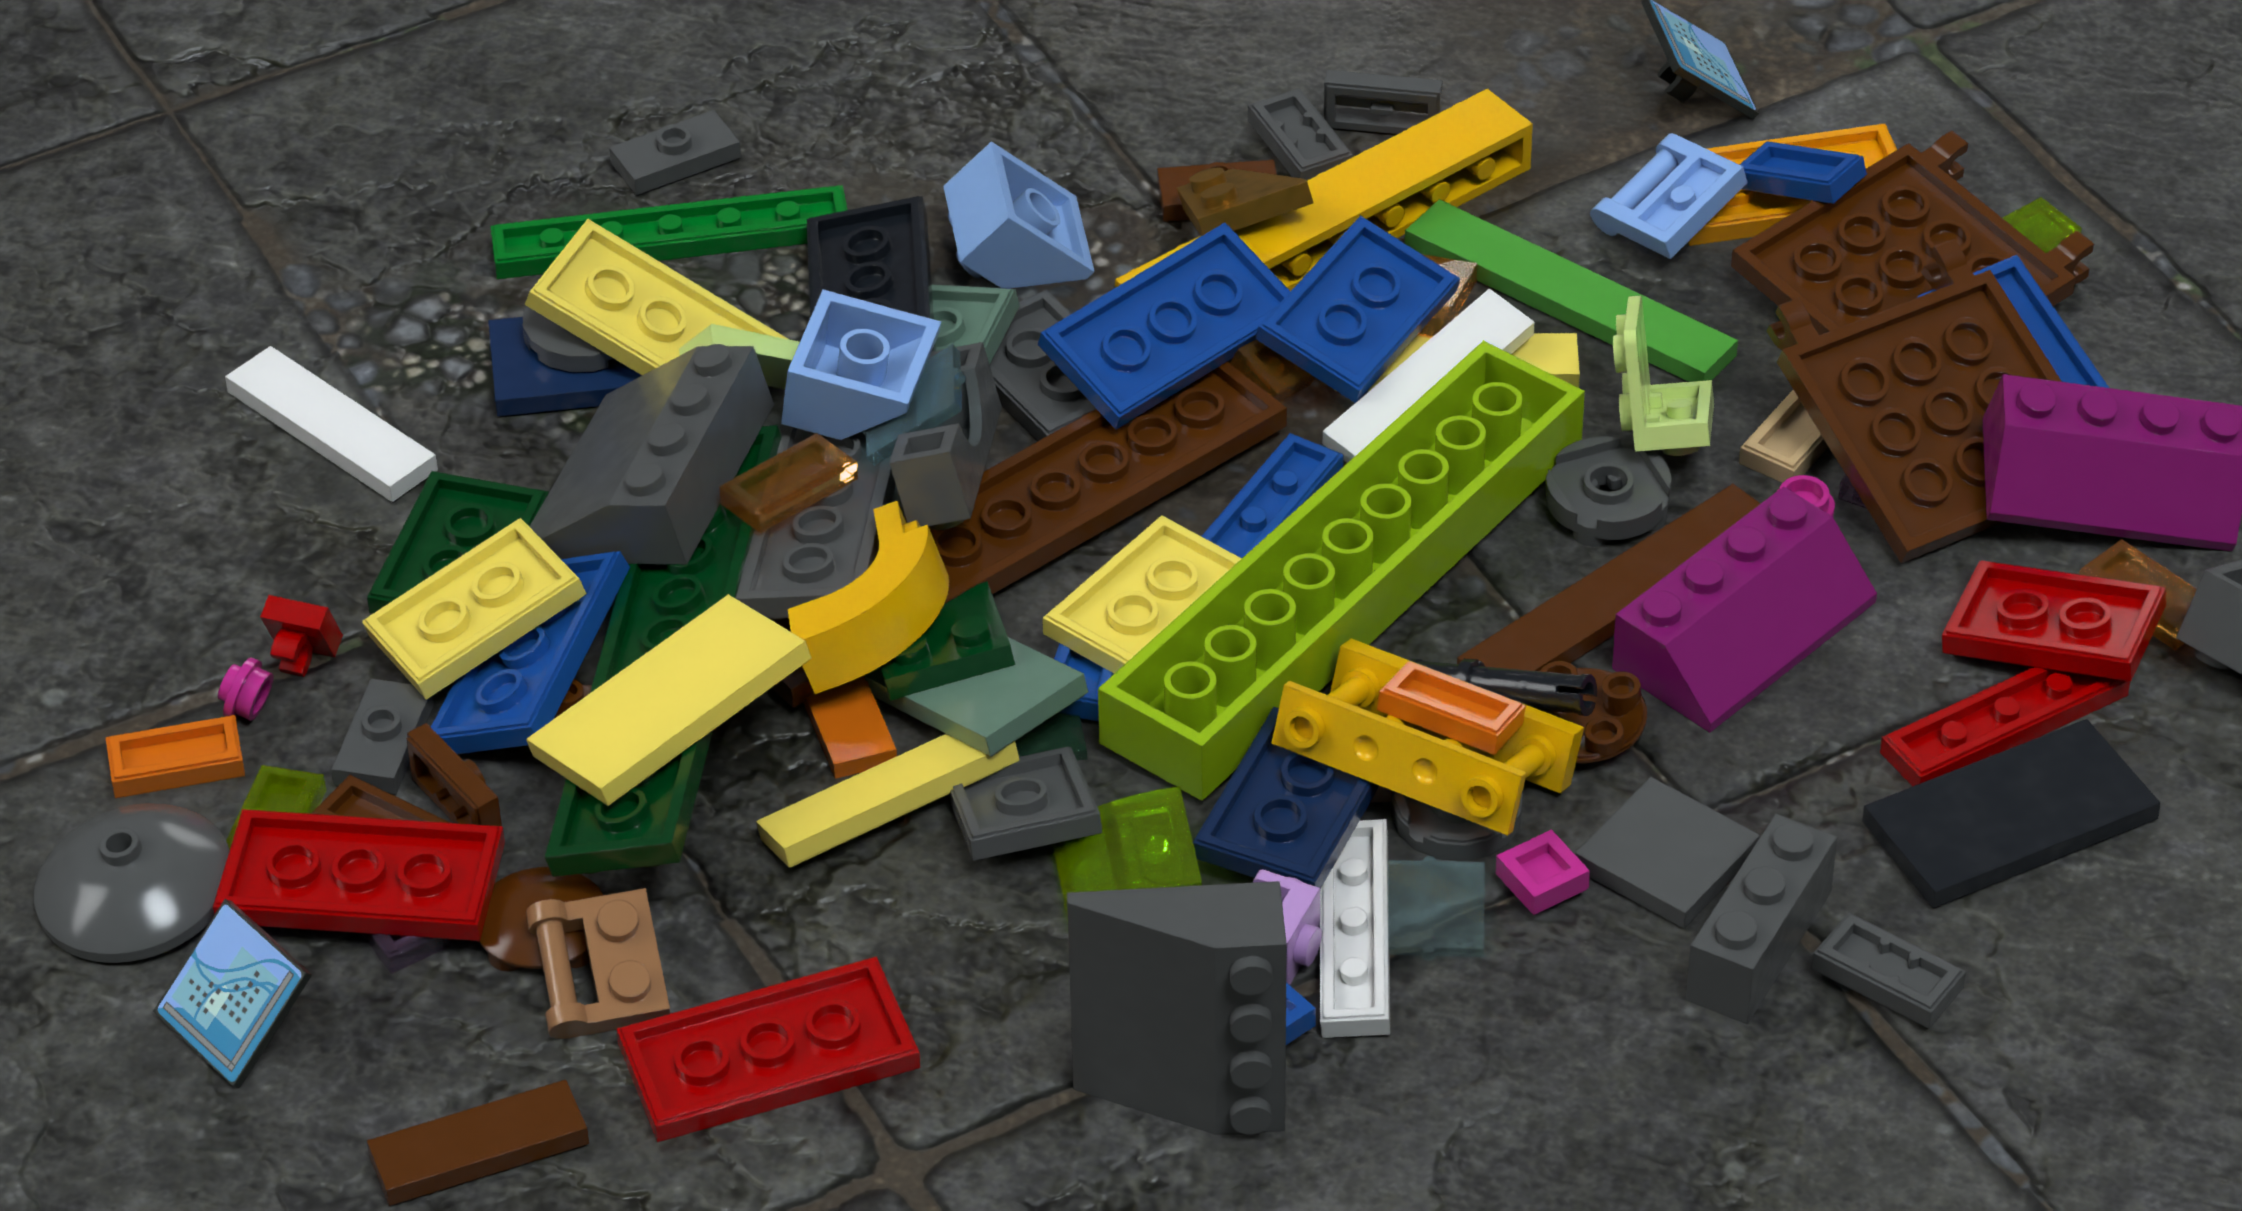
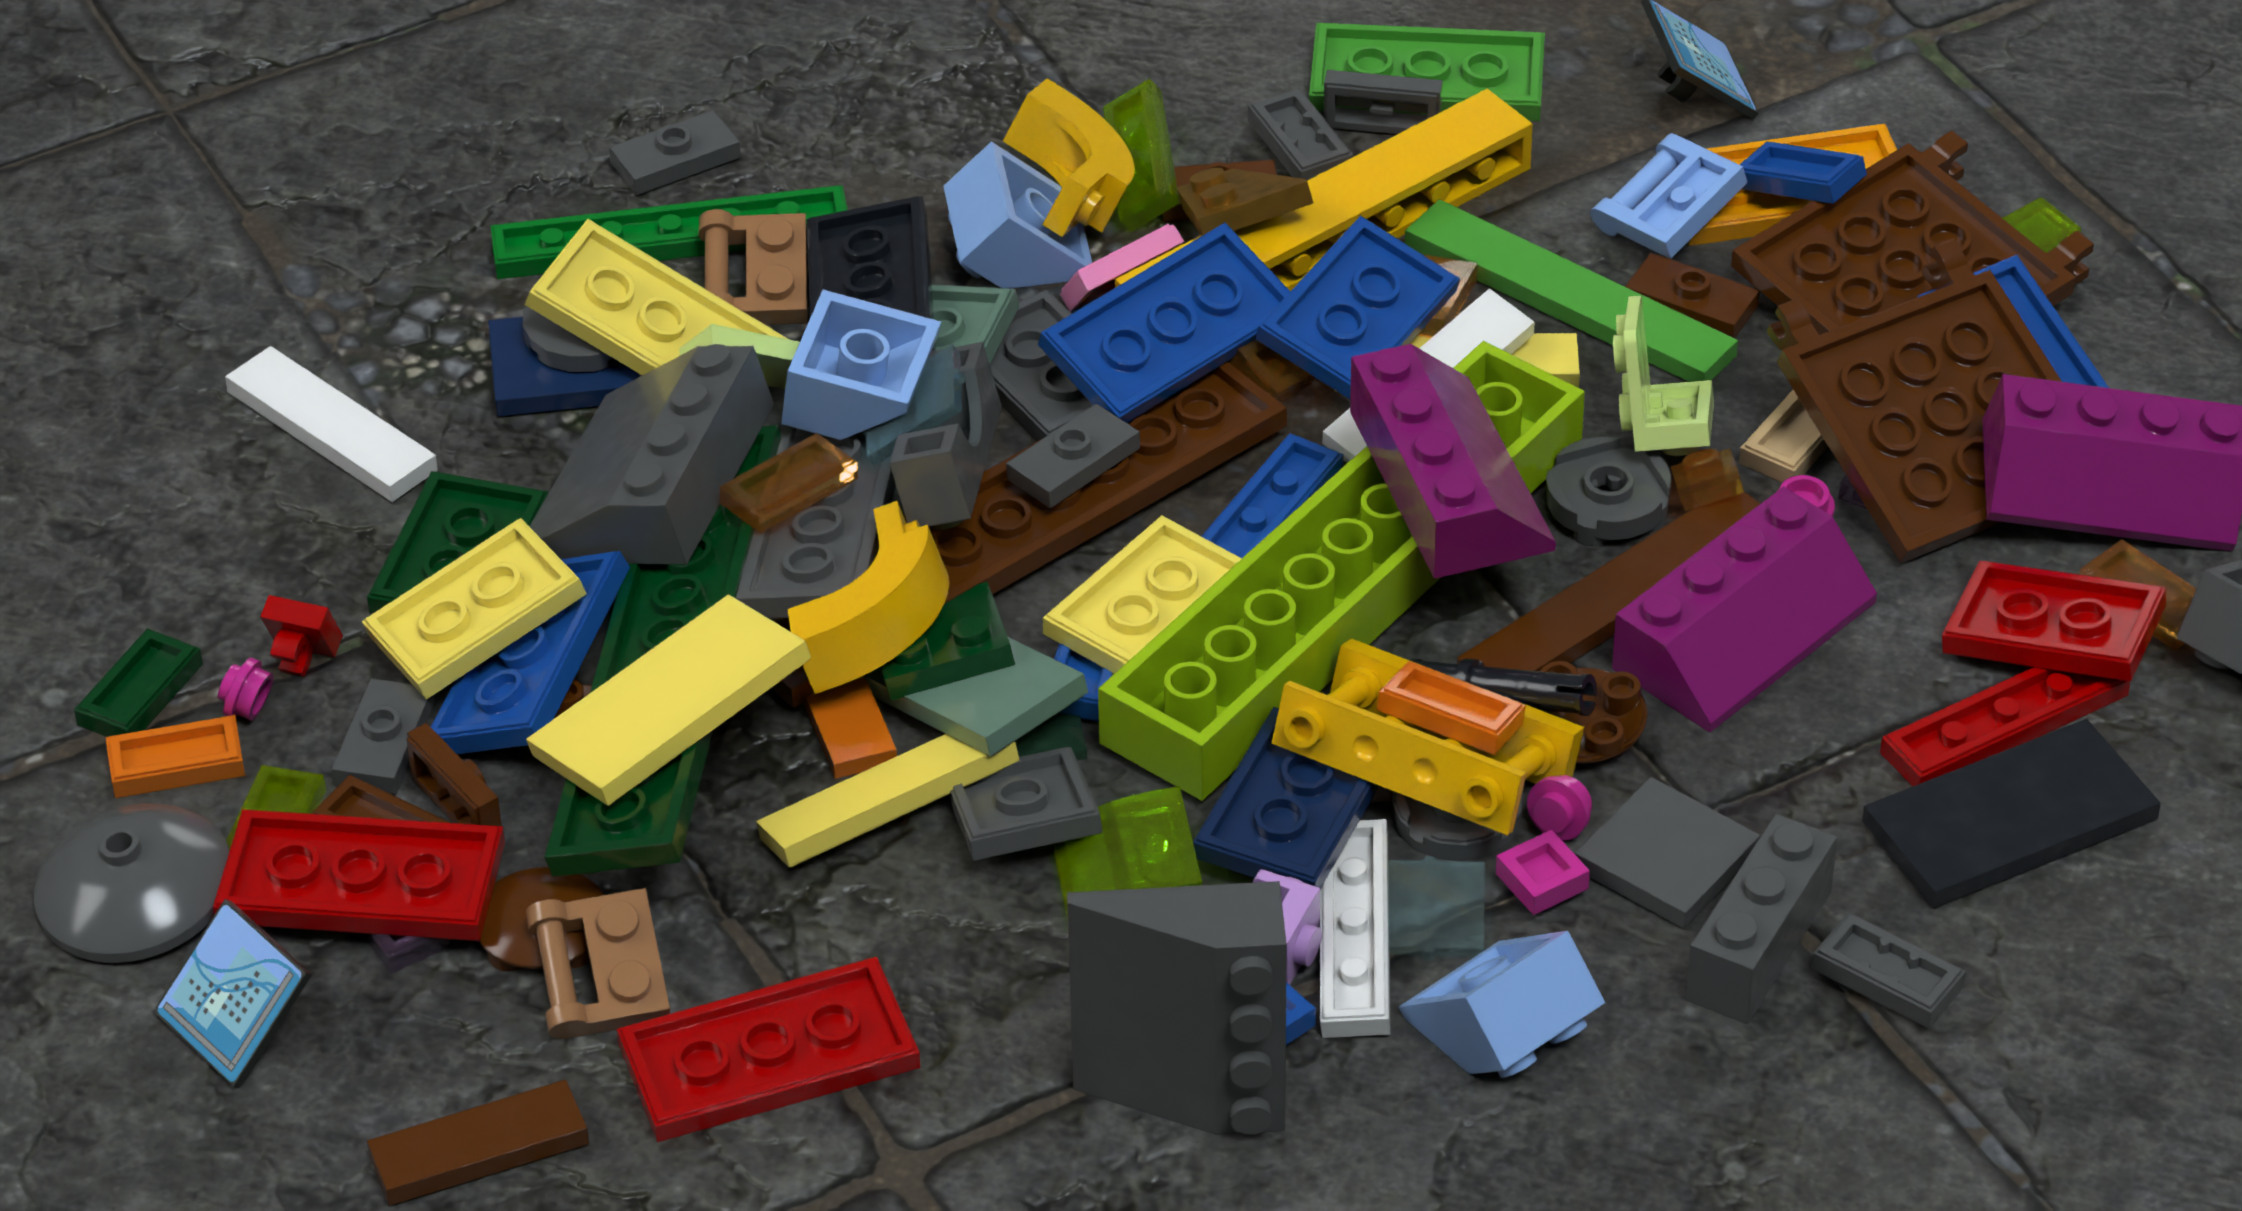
none -> dark green tile [74,628,203,737]
none -> medium nougat plate [699,209,808,325]
none -> yellow arch [1002,78,1135,237]
none -> dark grey plate [1006,404,1140,508]
none -> bright pink tile [1059,224,1184,312]
none -> clear neon green tile [1103,79,1180,232]
none -> bright green tile [1309,23,1545,121]
none -> magenta slope [1350,344,1556,579]
none -> light blue slope [1399,931,1605,1078]
none -> dark pink plate [1527,775,1592,840]
none -> reddish brown plate [1625,252,1760,338]
none -> clear orange plate [1671,448,1744,511]

